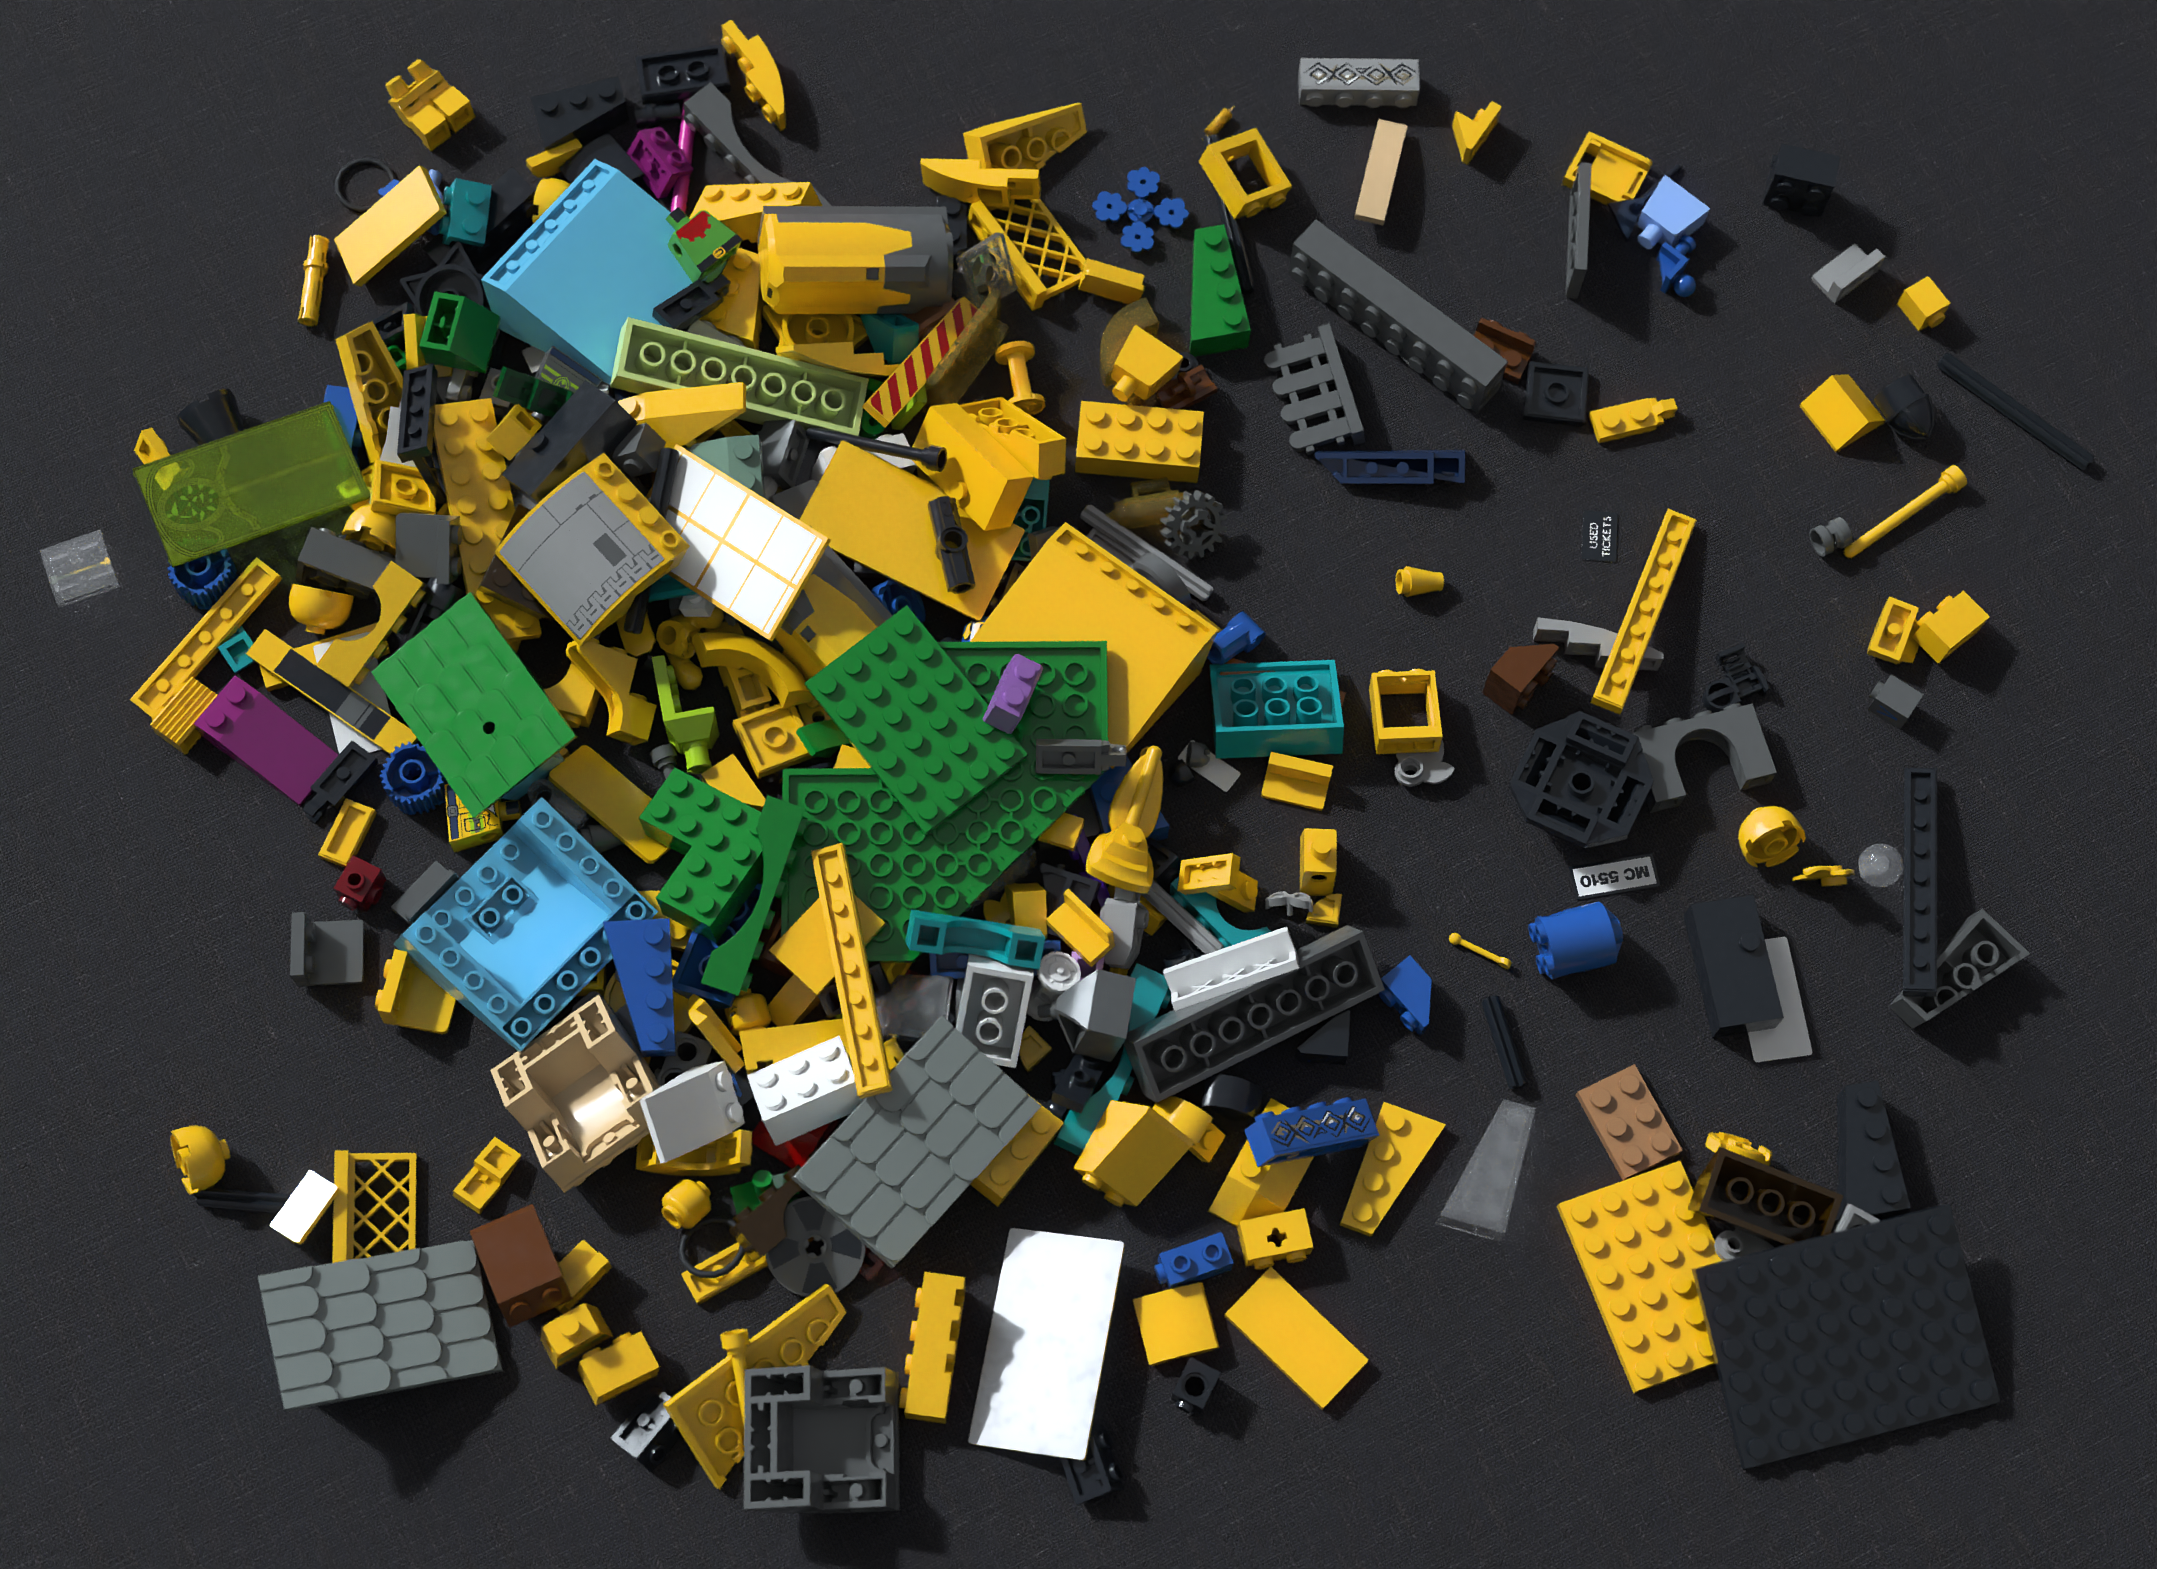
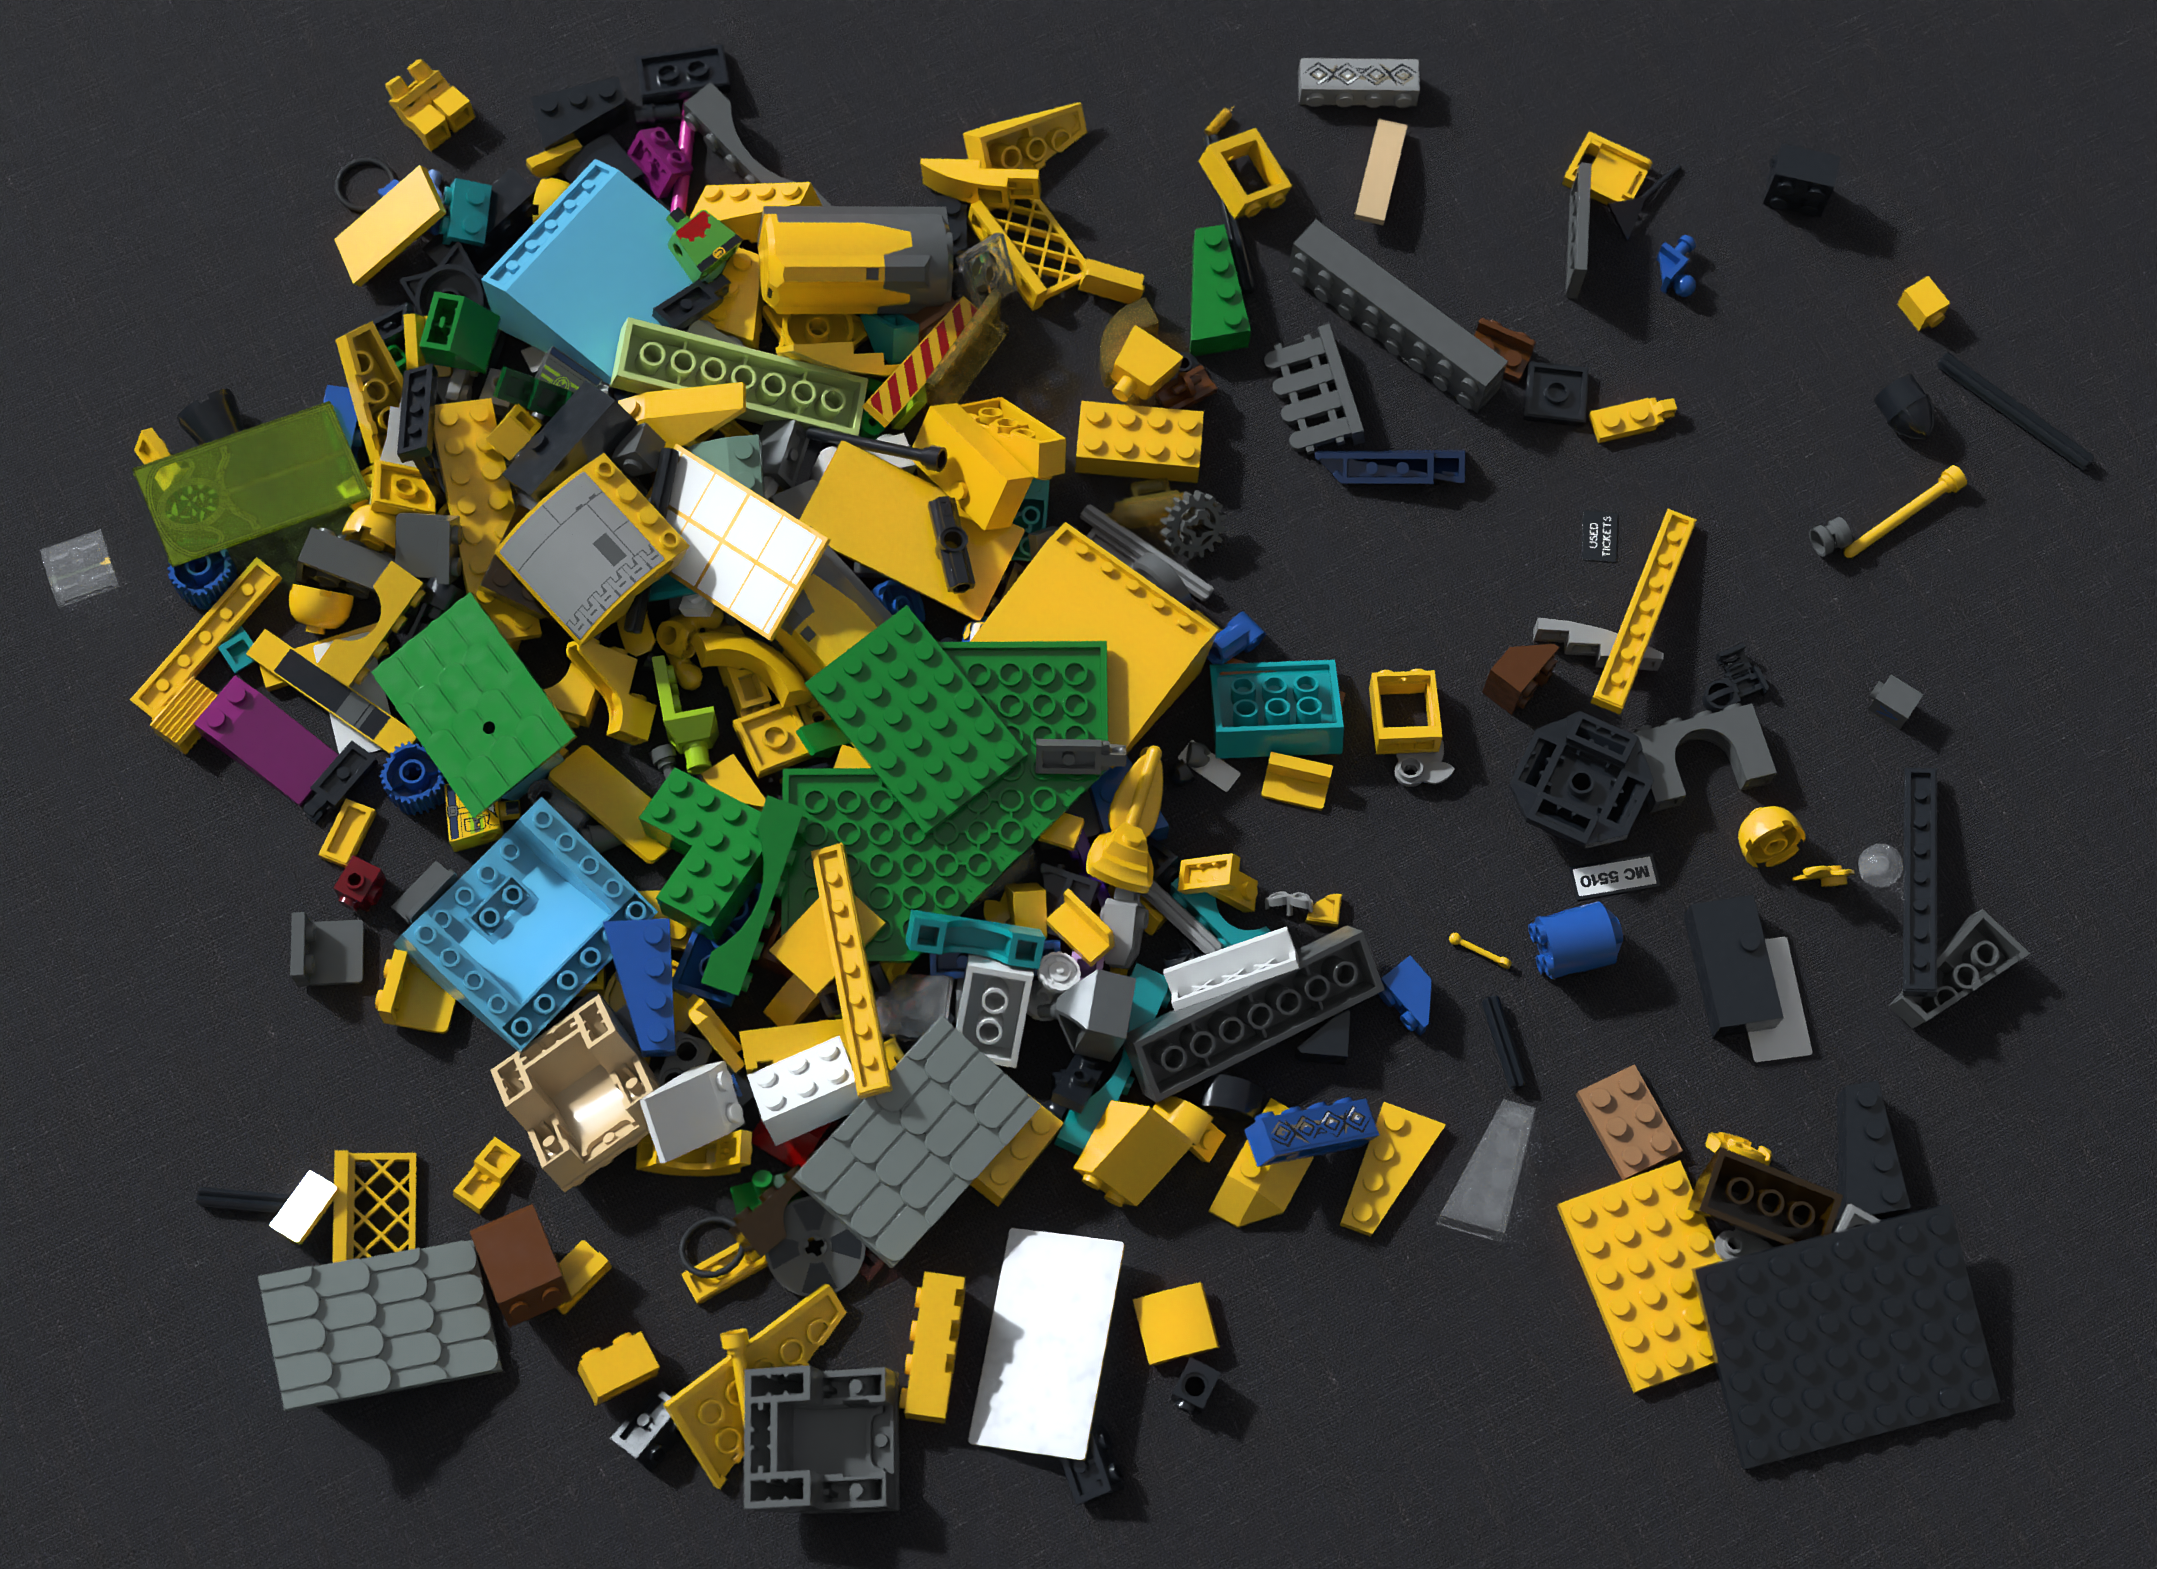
yellow cylinder [170,1125,230,1195] -> none
yellow pin [298,235,329,326] -> none
yellow torso [540,1303,614,1369] -> none
yellow head [661,1179,711,1229] -> none
yellow slope [721,20,786,131] -> none
yellow head [724,989,771,1036] -> none
medium lavender brick [983,654,1043,734] -> none
yellow hose [994,341,1046,416] -> none
yellow tile [1019,1025,1052,1072] -> none
blue plant [1092,167,1189,253] -> none
blue brick [1154,1232,1233,1290] -> none
yellow tile [1224,1267,1369,1410] -> none
yellow brick [1237,1208,1313,1270] -> none
yellow torso [1300,828,1337,896] -> none
yellow cone [1396,566,1444,597] -> none
yellow slope [1452,101,1502,165] -> none
light blue torso [1637,175,1710,249] -> none
yellow slope [1799,374,1885,452] -> none
light grey panel [1811,244,1885,304] -> none
yellow slope [1867,596,1919,664] -> none
yellow brick [1912,590,1990,664] -> none

